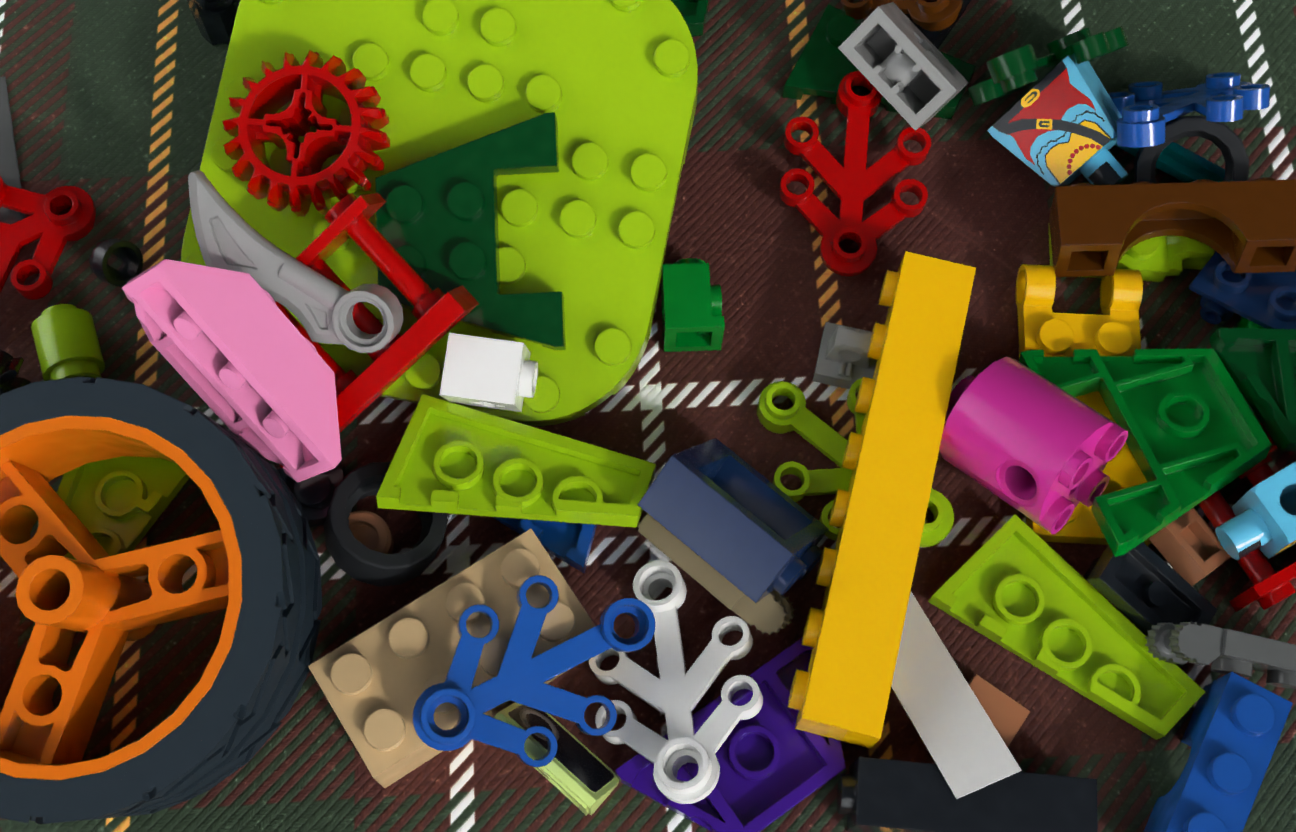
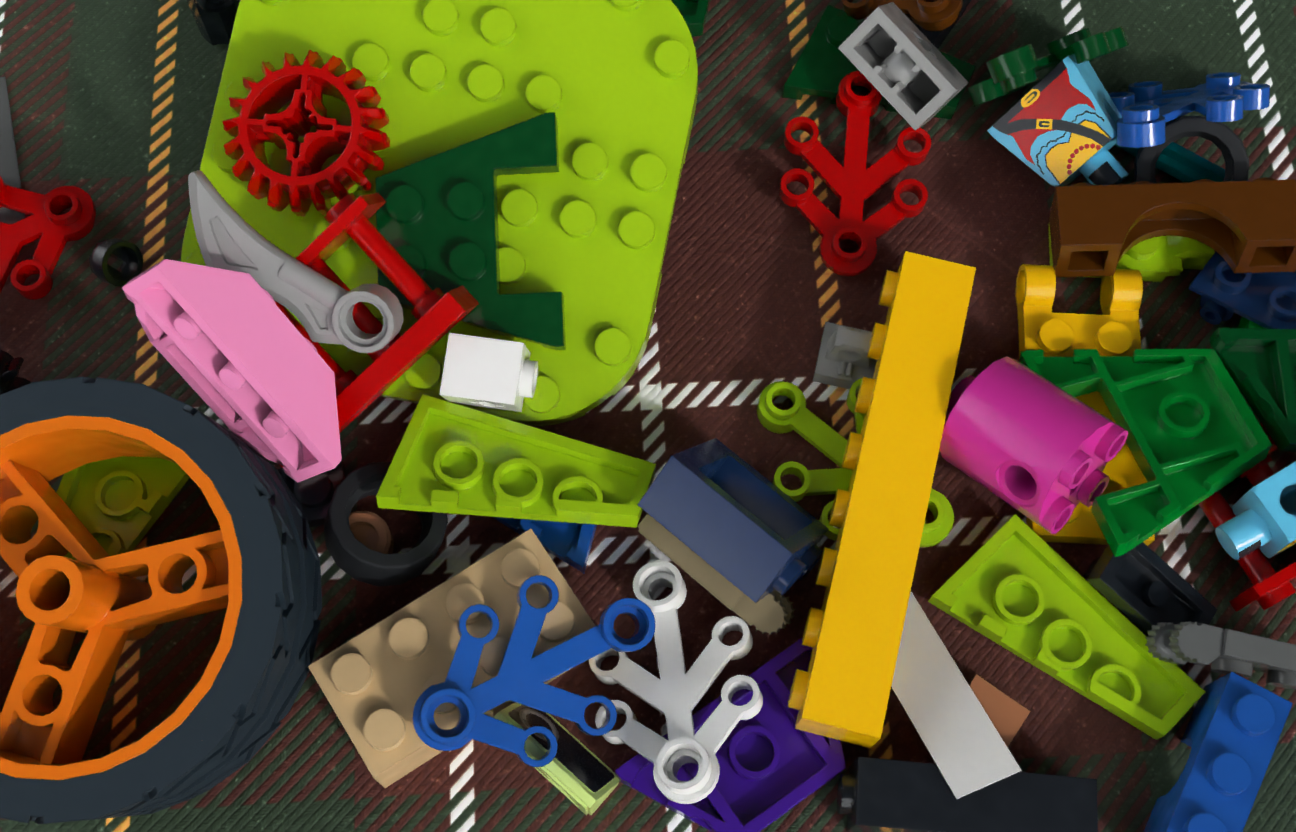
lime brick [31,304,105,381] -> none
green brick [661,258,725,352] -> none
nougat tile [1149,507,1231,586] -> none

